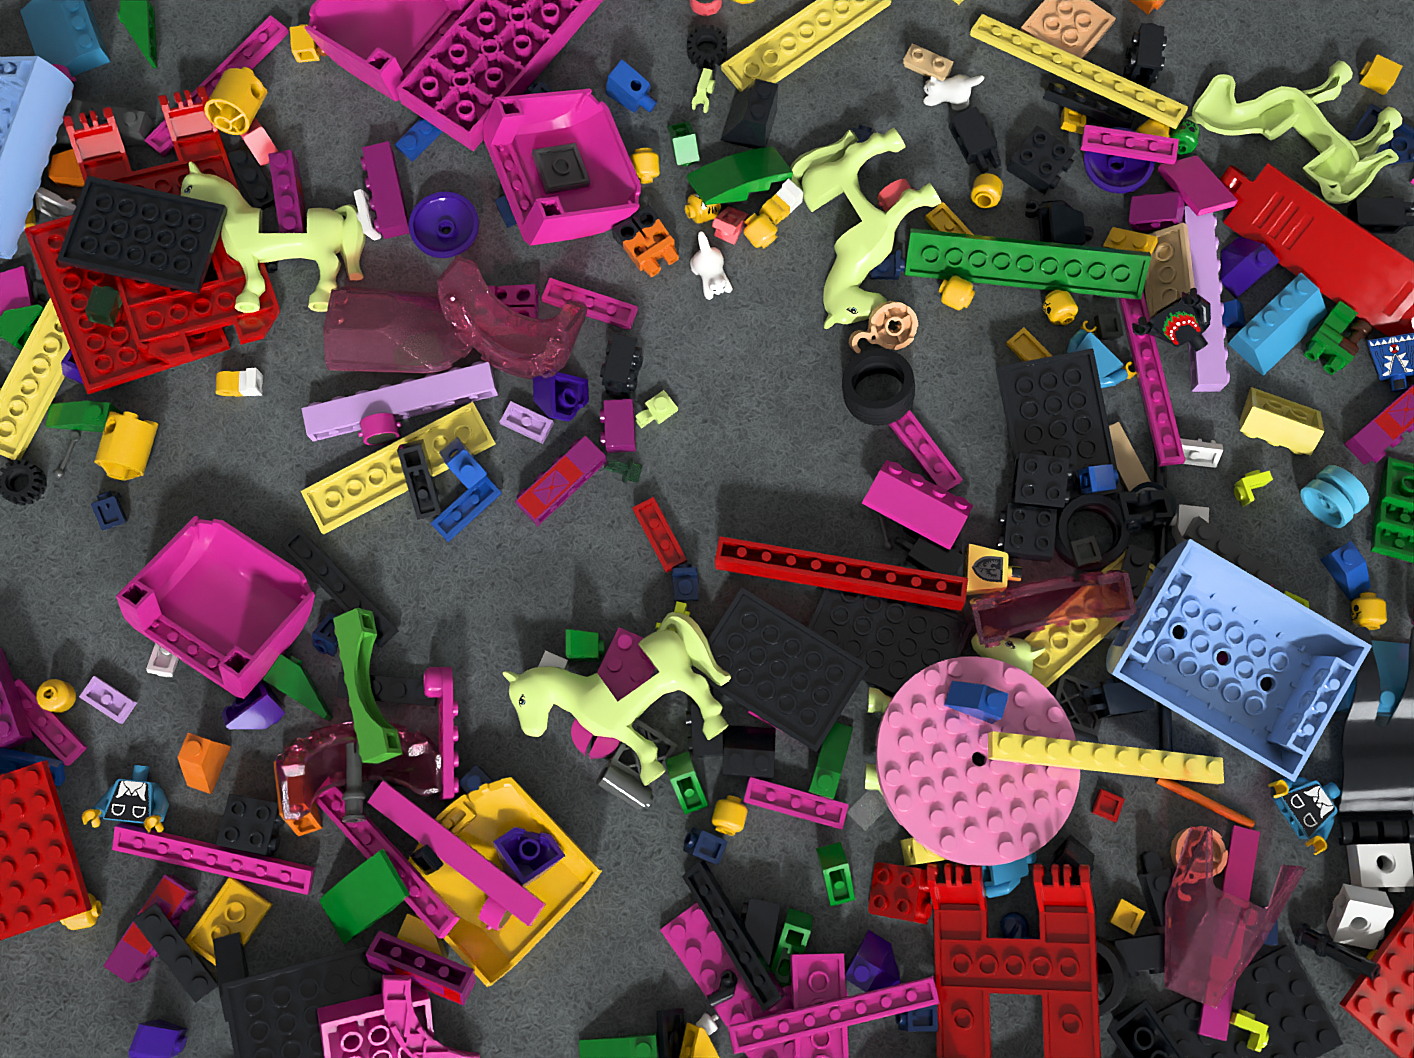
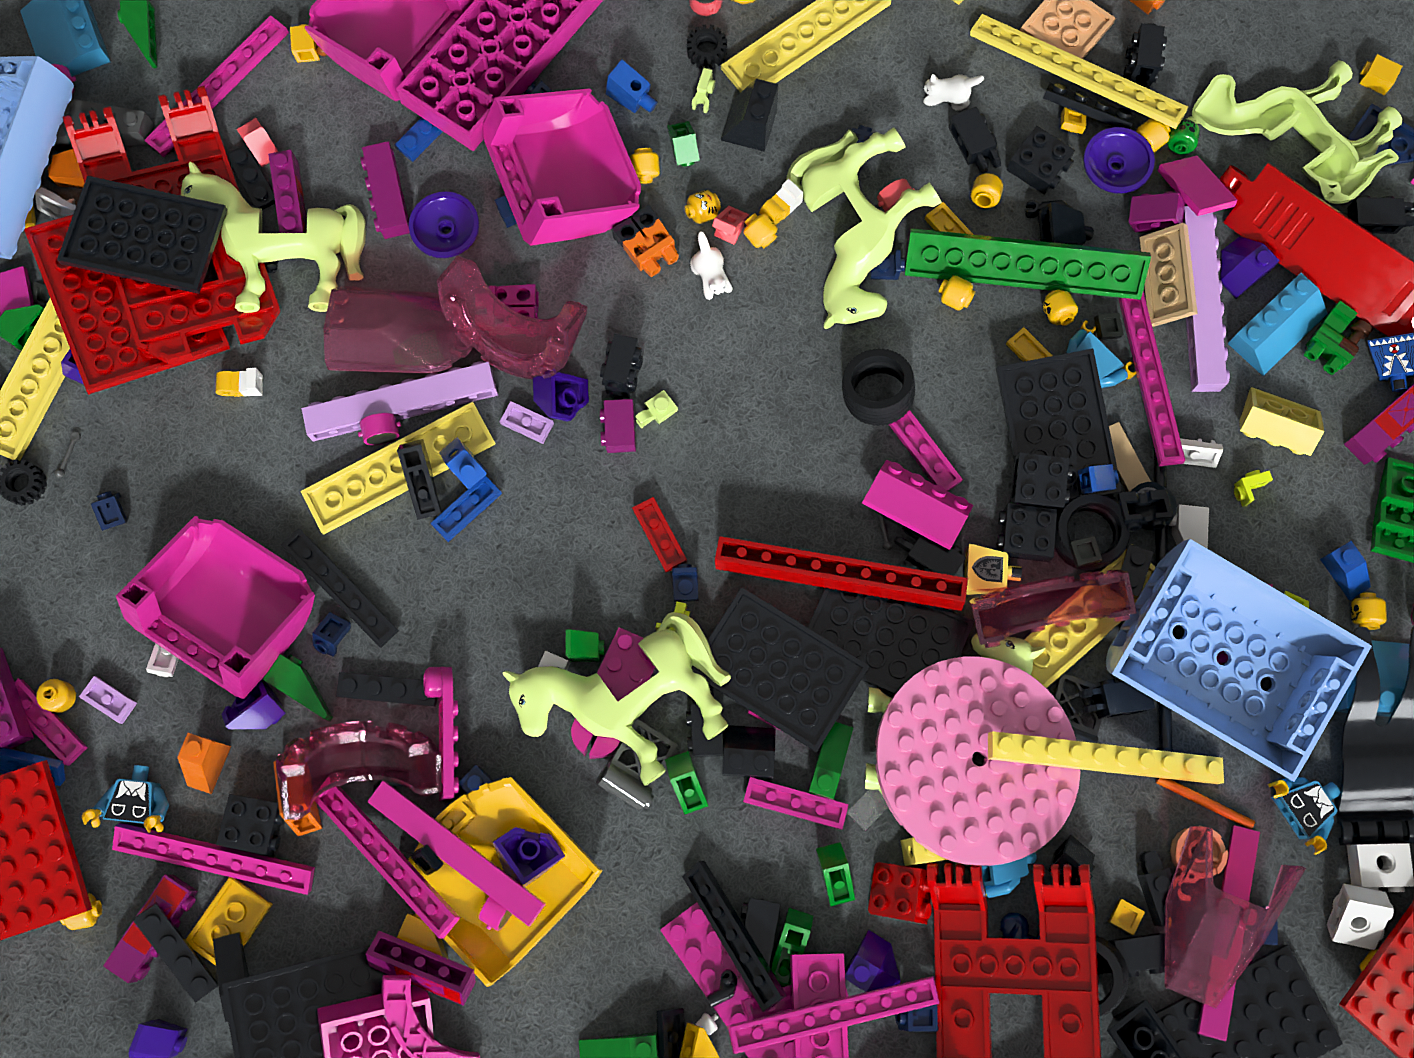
green slope [45,401,121,433] -> none
clear green brick [85,285,122,327] -> none
yellow cylinder [94,411,159,481] -> none
yellow cylinder [204,67,268,135] -> none
green slope [319,849,410,945] -> none
bright green arch [333,608,402,764] -> none
dark grey pin [342,742,366,823] -> none
white plate [354,189,382,240] -> none
magenta brick [515,436,607,527] -> none
dark grey tile [531,143,591,194] -> none
dark pink plate [541,278,638,330] -> none
clear green piece [603,458,643,483] -> none
dark blue bracket [683,827,728,865] -> none
green slope [687,146,793,205] -> none
yellow head [711,795,748,836] -> none
light nougat piece [849,301,918,353] -> none
tan bracket [903,43,953,81] -> none
blue slope [944,681,1009,724] -> none
dark pink plate [1080,125,1179,165] -> none
red tile [1091,789,1125,823] -> none
yellow plate [1103,227,1158,255] -> none
black torso [1132,288,1211,352] -> none
dark grey plate [1182,516,1277,586] -> none
blue slope [1222,299,1245,328] -> none
neon yellow bracket [1229,1009,1269,1052] -> none
black pin [1294,923,1381,980] -> none
medium azure wheel [1300,465,1369,528] -> none

